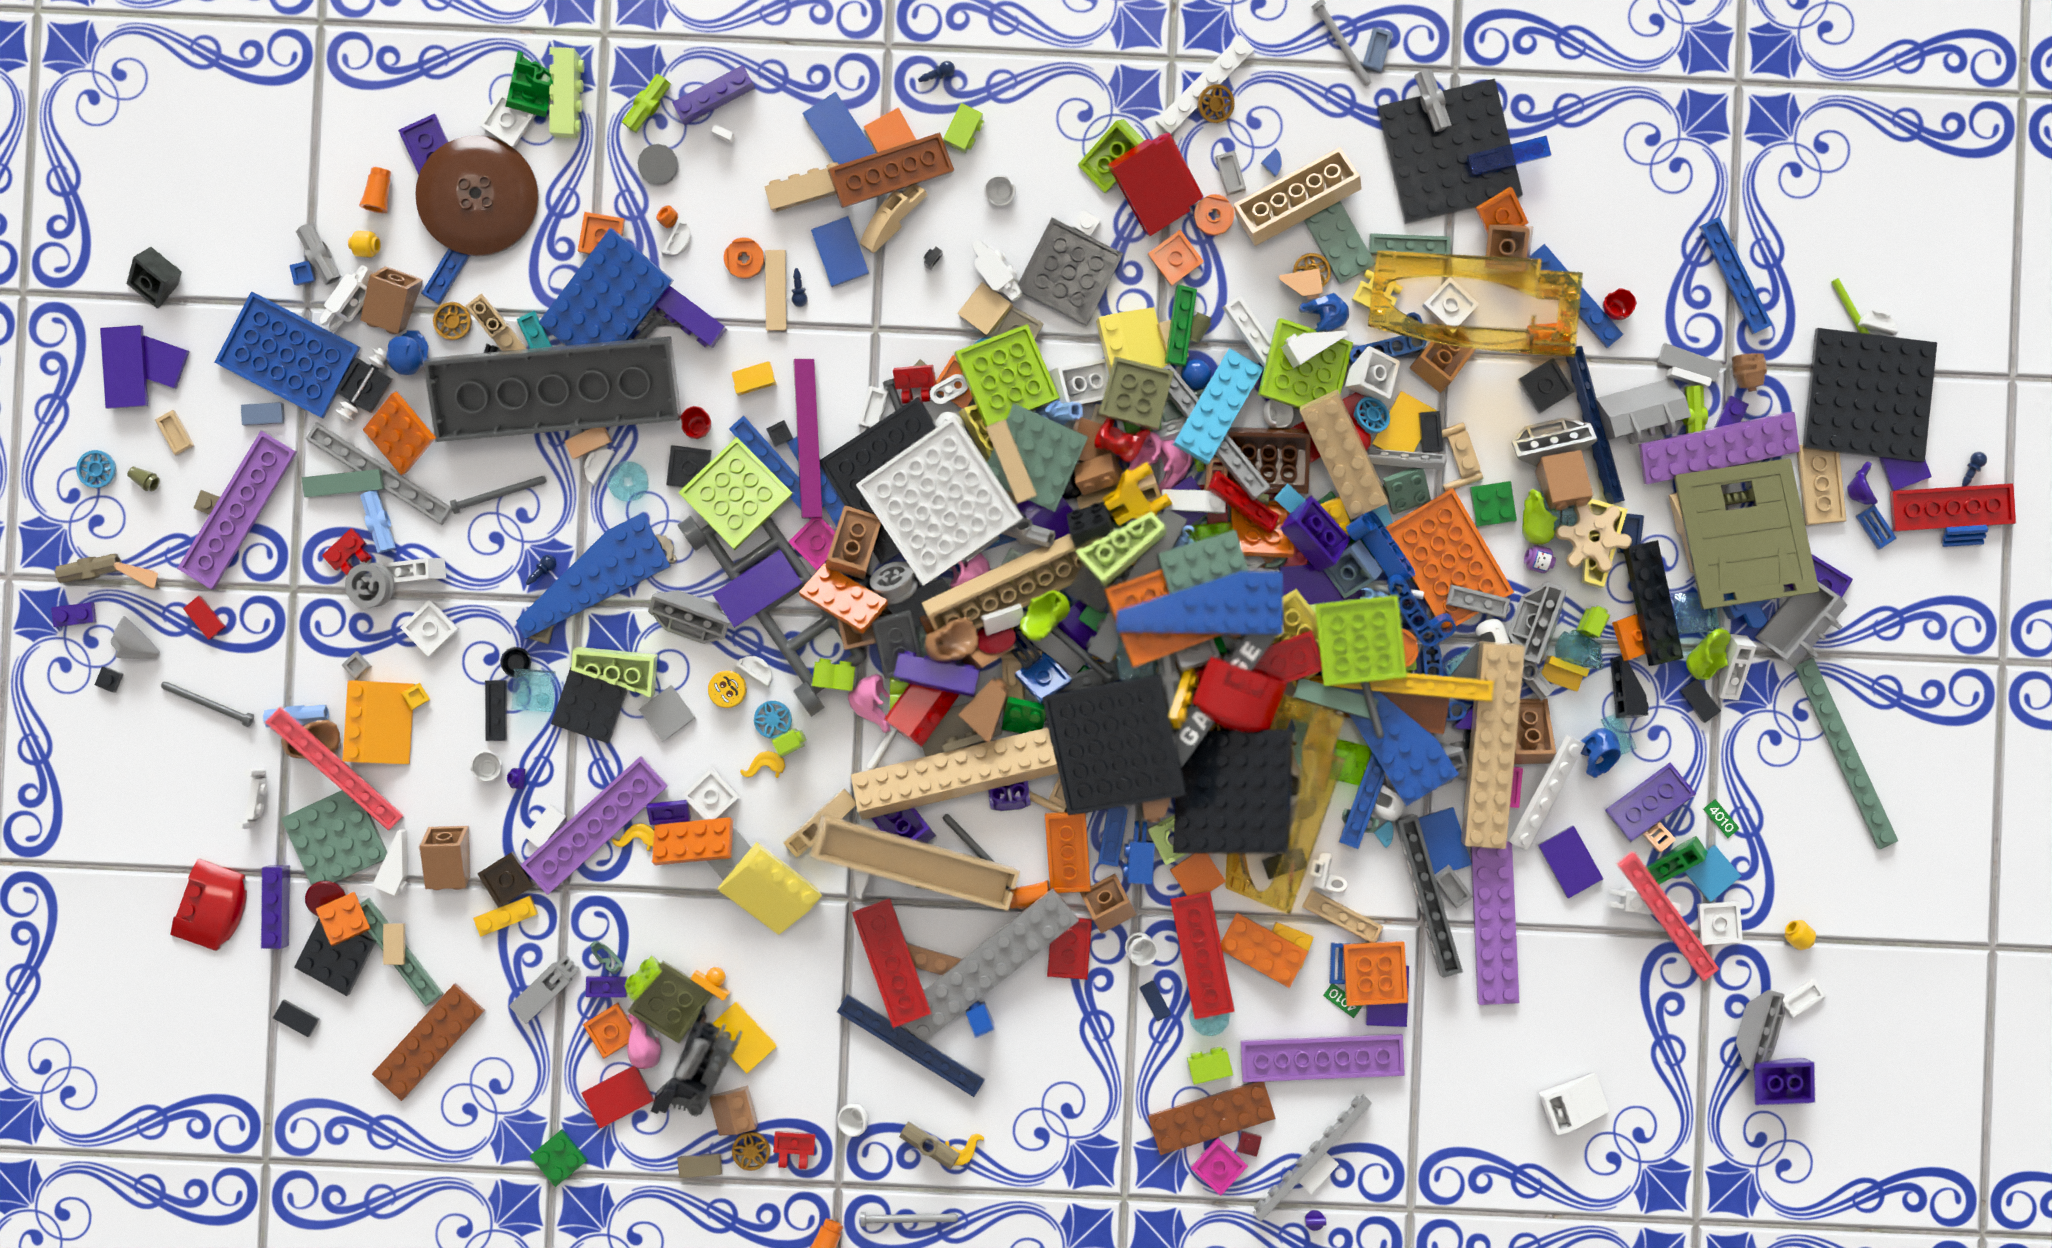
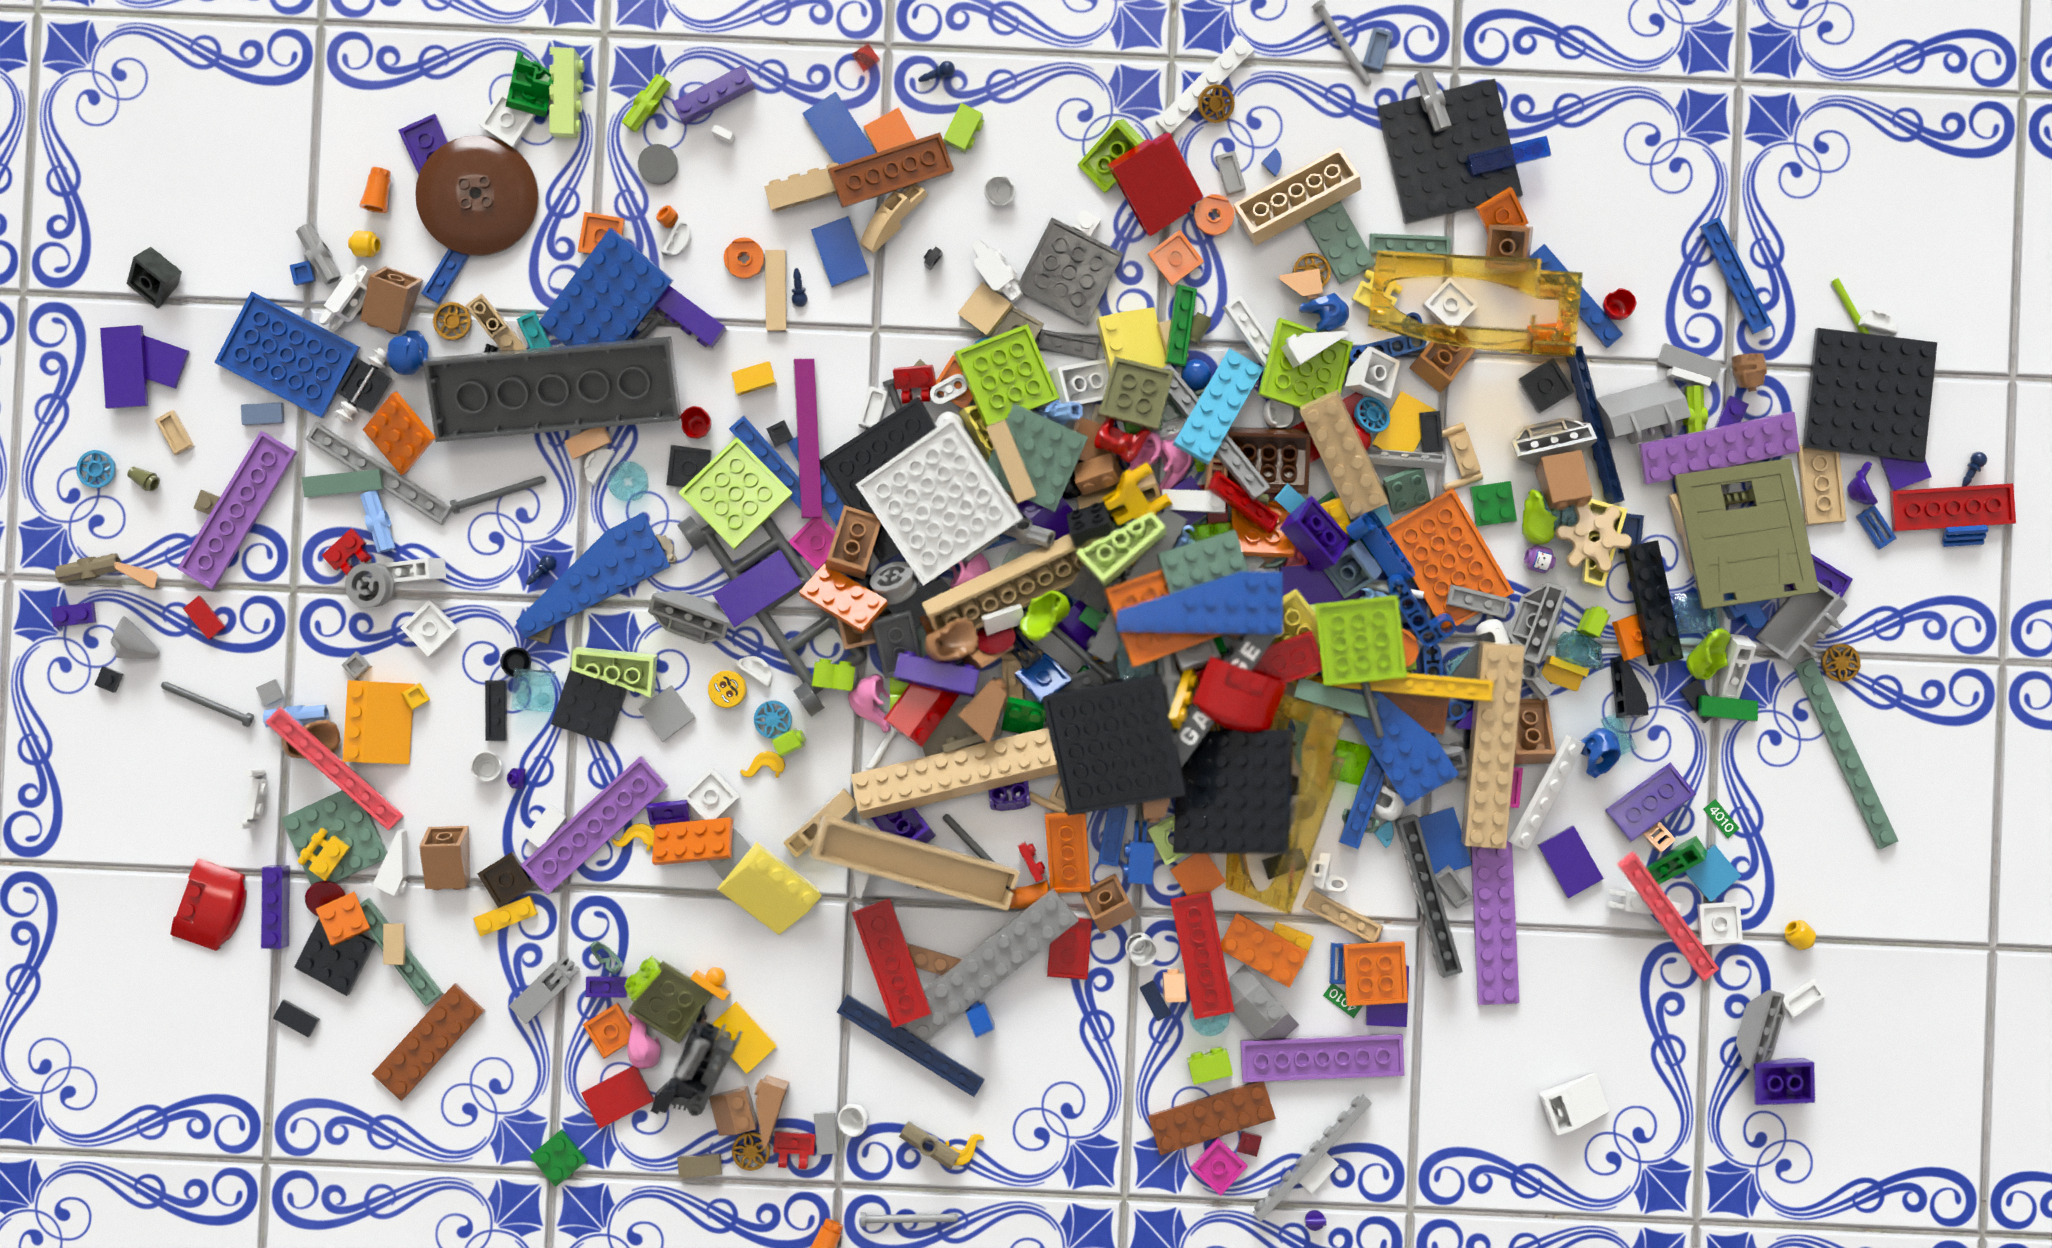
none -> light grey tile [256,679,285,706]
none -> yellow plate [297,828,351,881]
none -> medium nougat slope [754,1075,789,1148]
none -> light grey tile [814,1111,838,1155]
none -> clear red tile [852,43,880,72]
none -> red plate [1018,841,1046,883]
none -> tile [1038,329,1100,361]
none -> light nougat slope [1163,968,1186,1002]
none -> light grey wedge [1229,965,1299,1039]
none -> green tile [1698,695,1758,722]
none -> pearl gold wheel [1821,644,1861,682]

